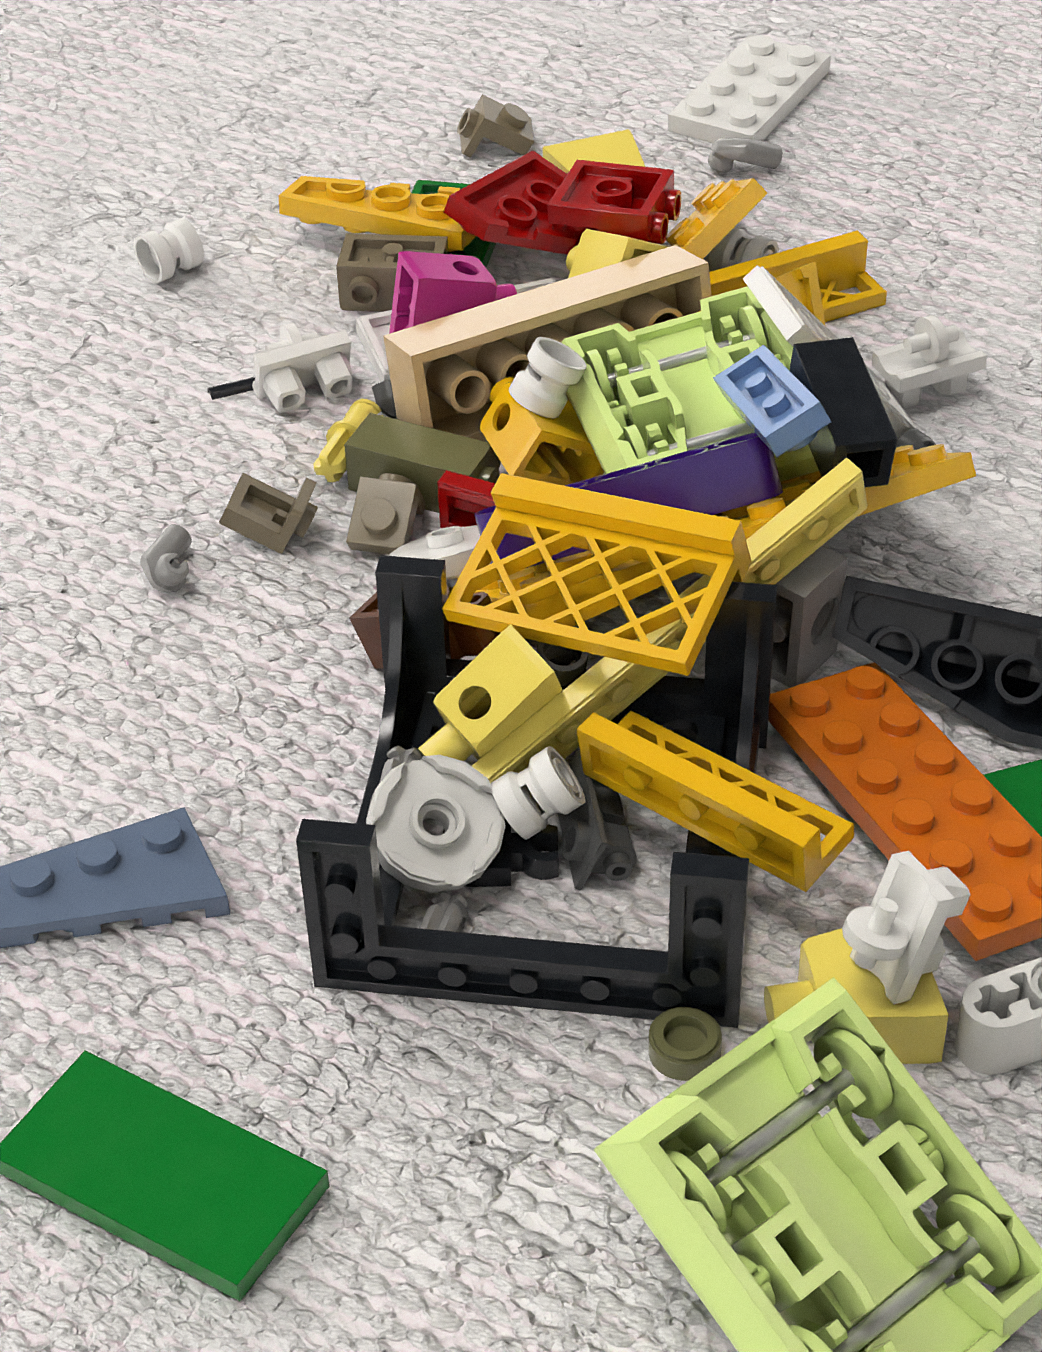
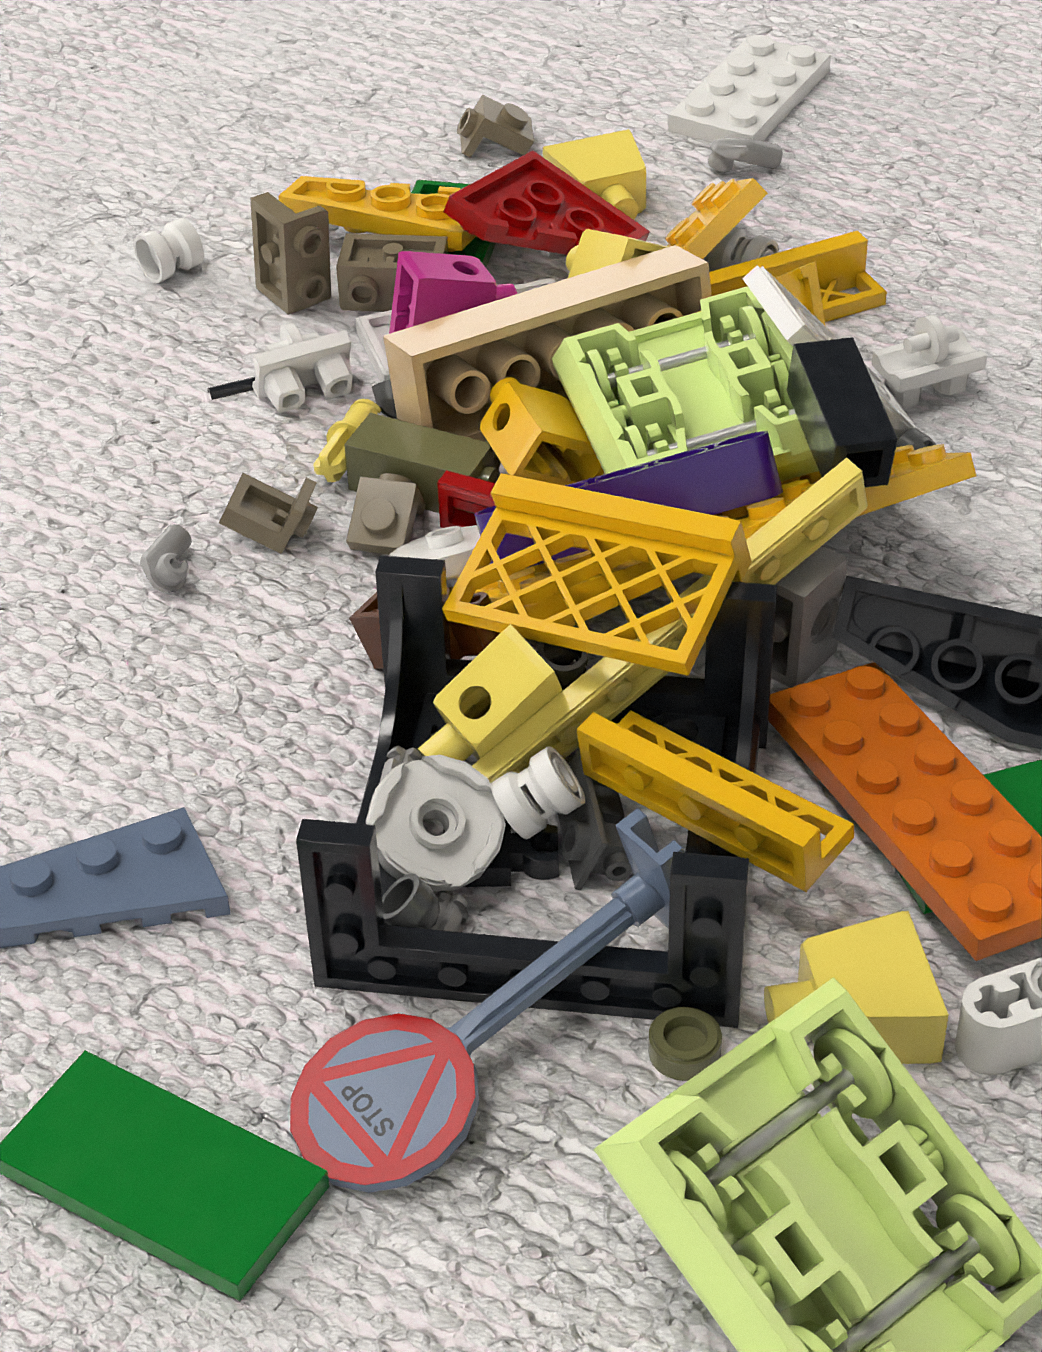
white wheel [508,337,587,419] -> none
red plate [547,160,681,244] -> none
medium blue plate [713,345,831,457] -> none
white hips [842,851,970,1004] -> none
none -> dark tan bracket [250,192,331,315]
none -> sand blue piece [290,808,685,1193]
none -> dark grey hinge [382,873,440,929]

